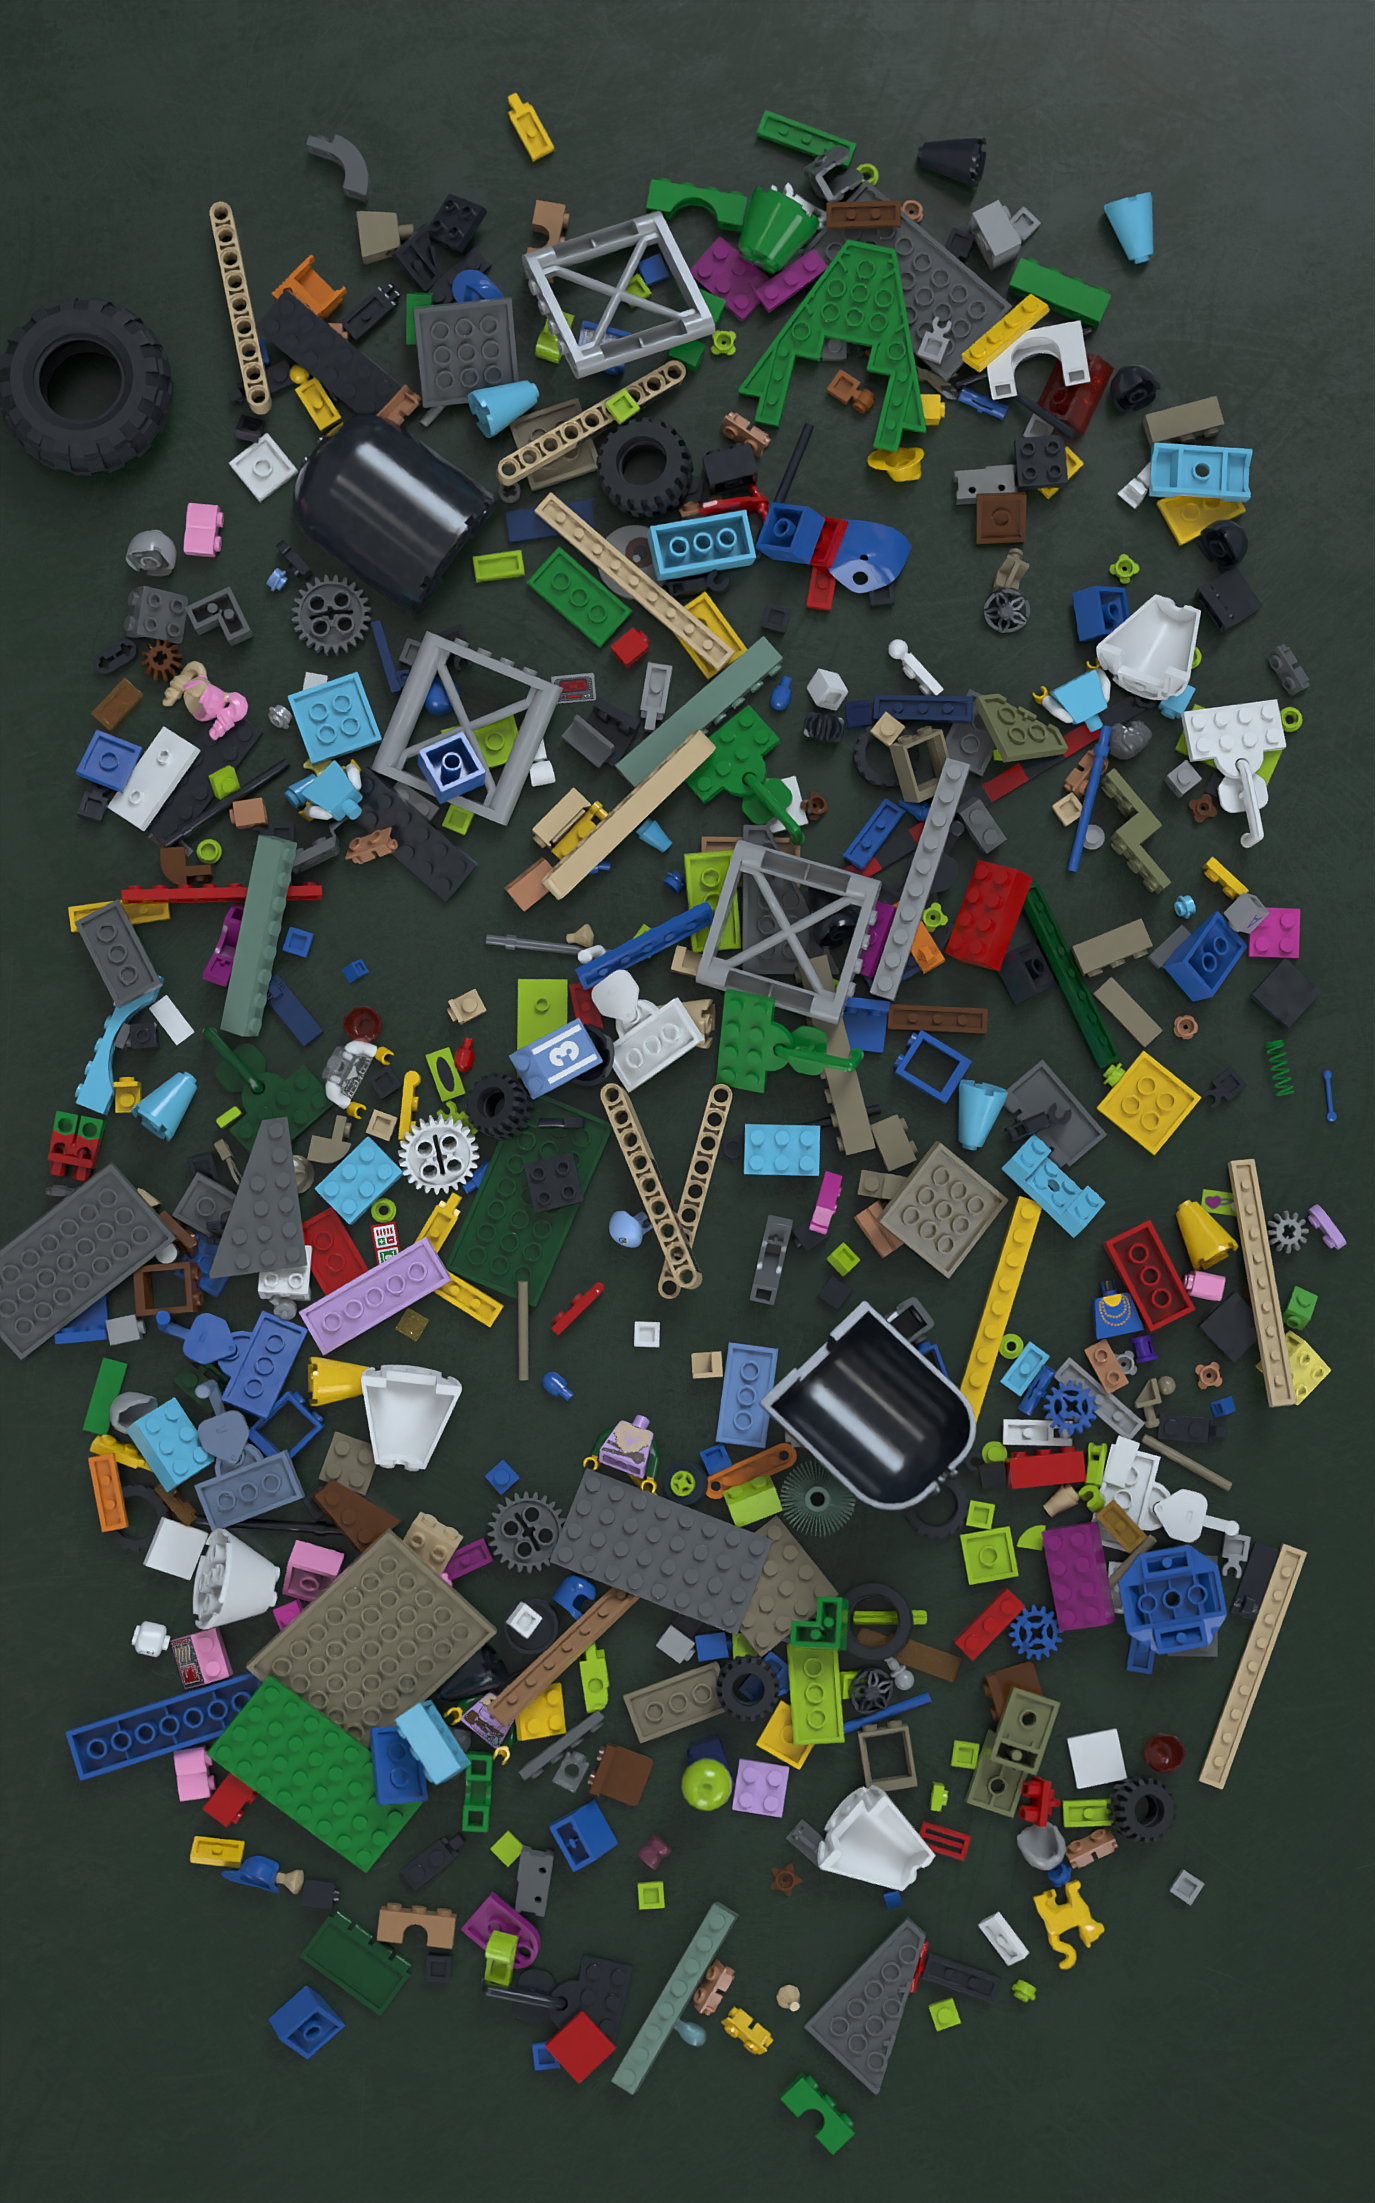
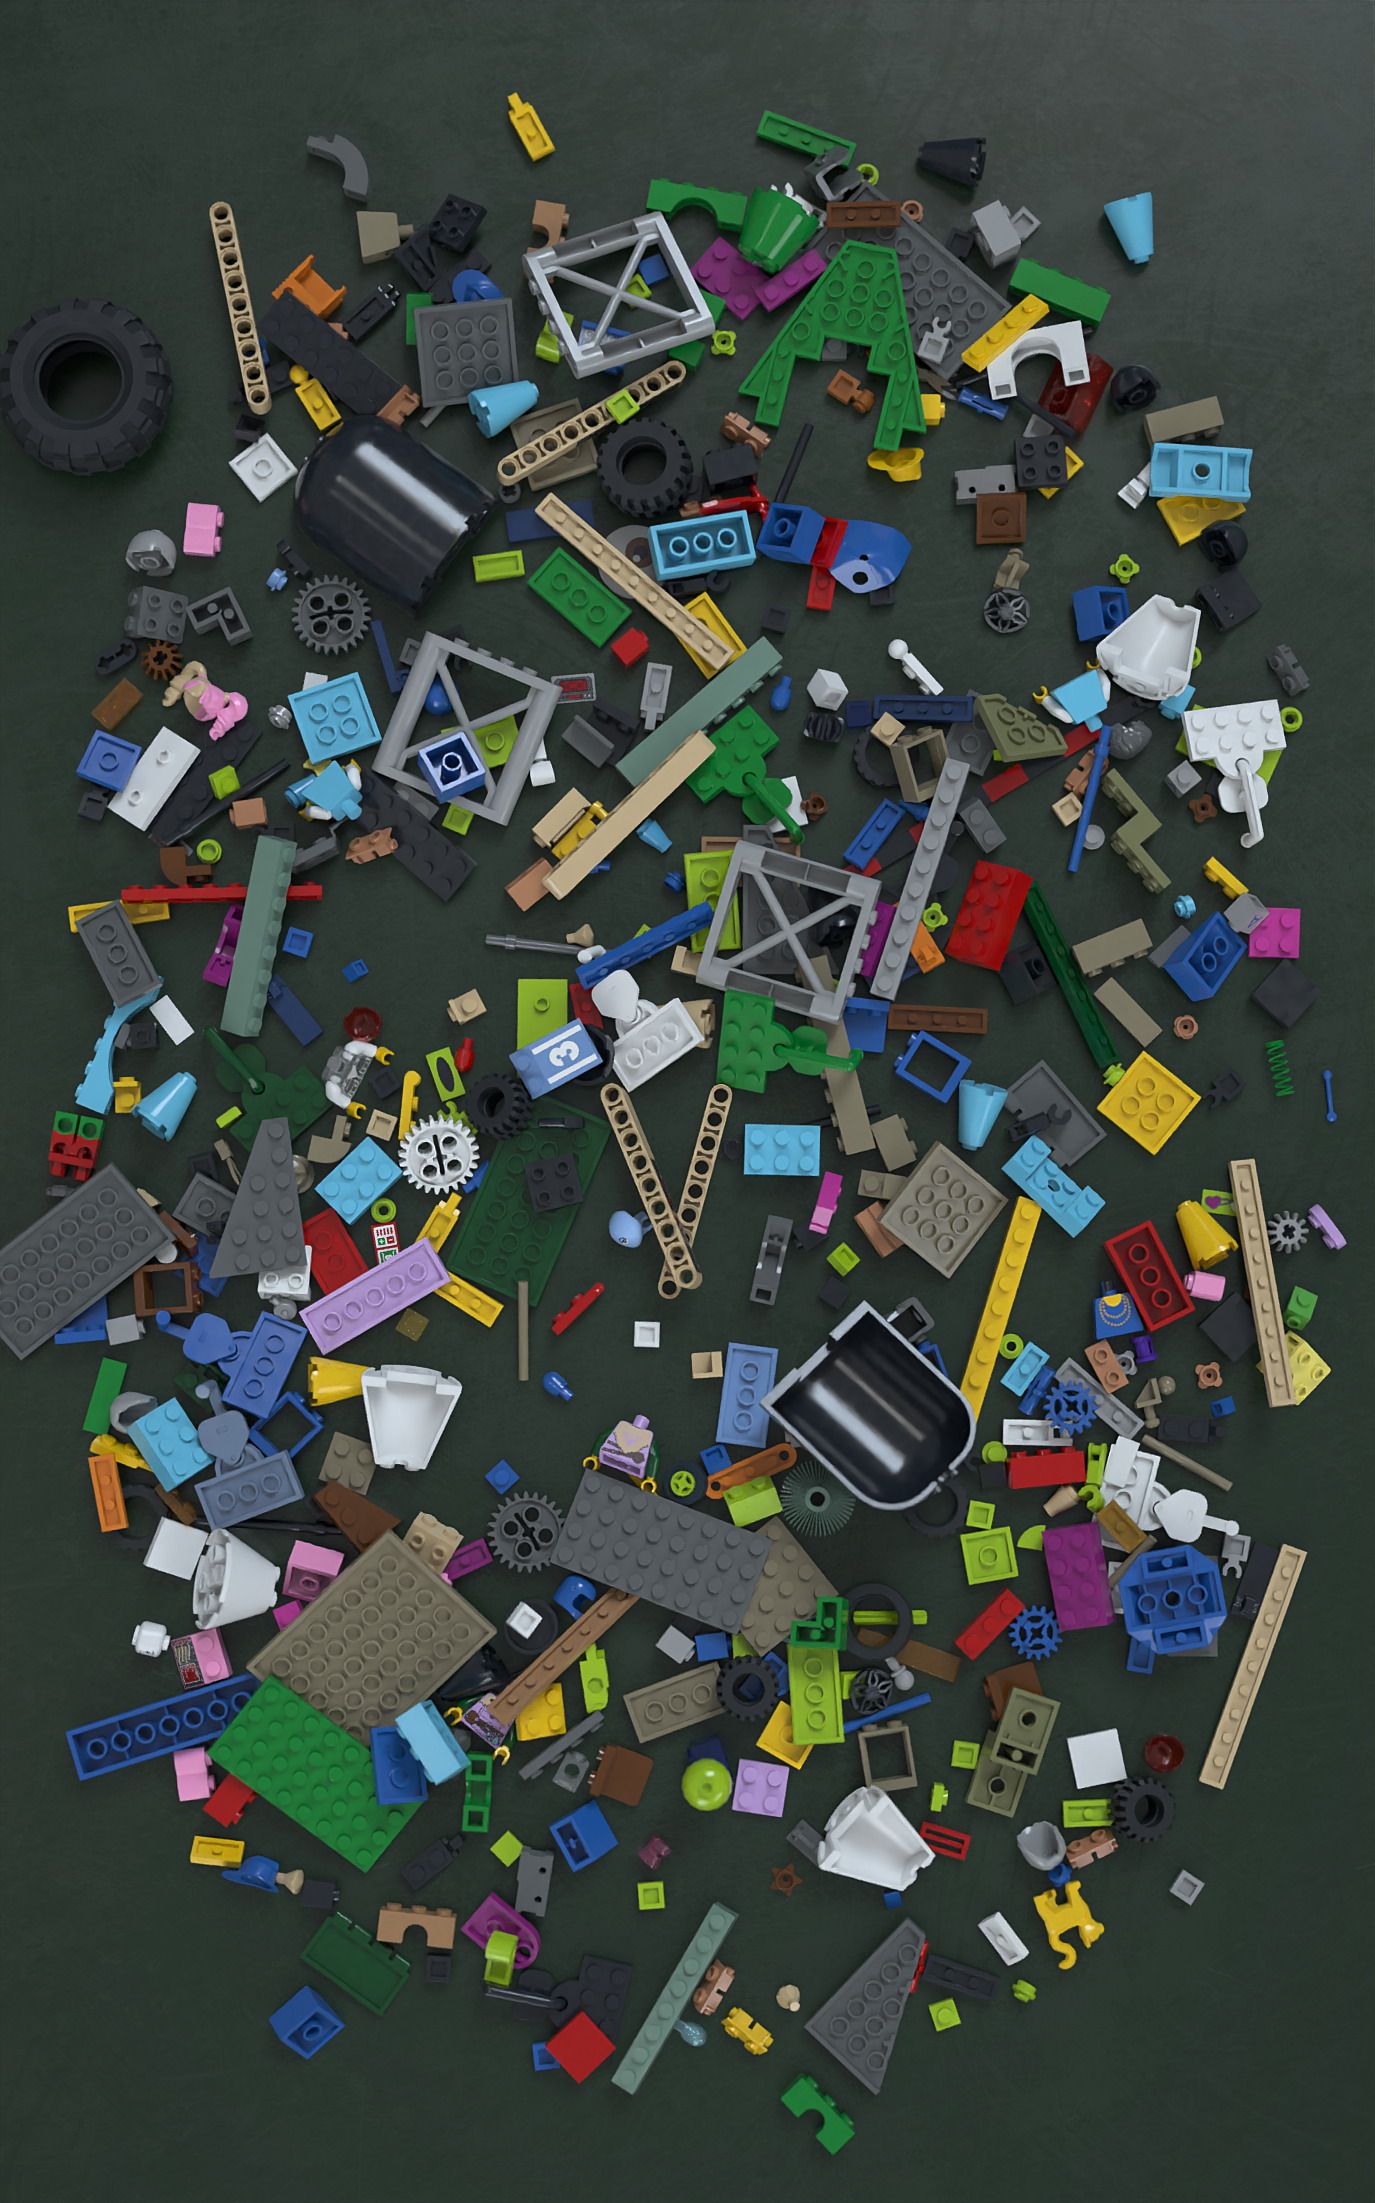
red hips [1019,1776,1061,1827] -> none

